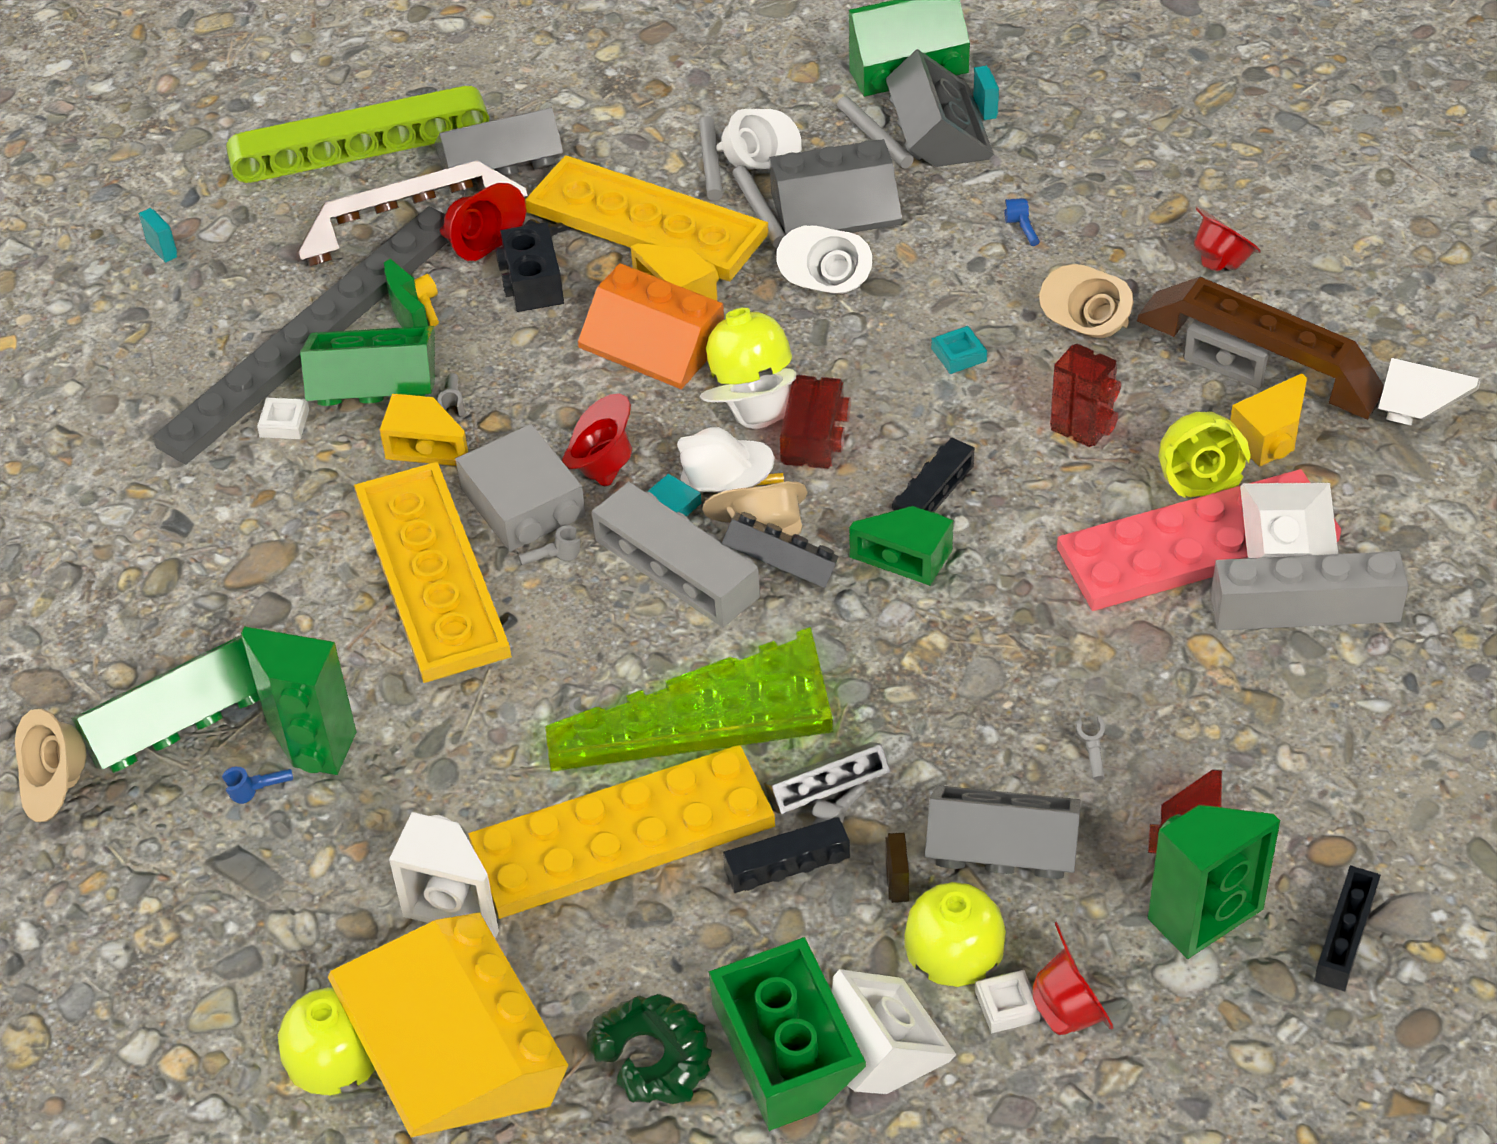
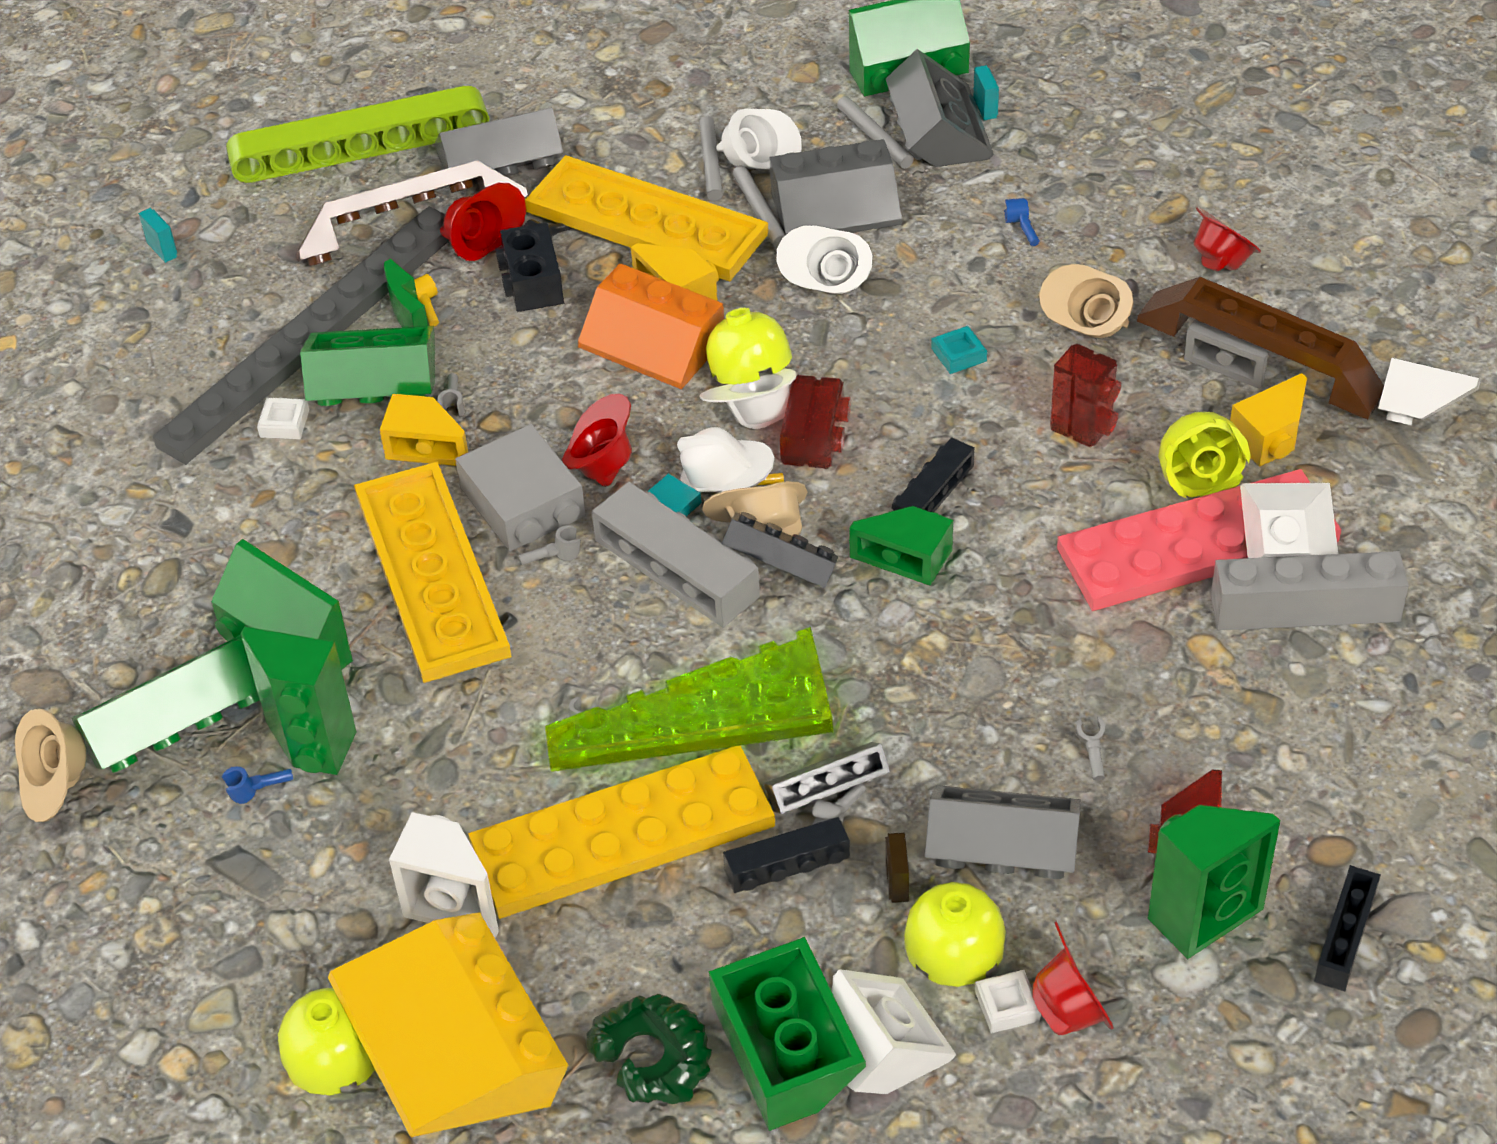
none -> slope [211,539,353,670]

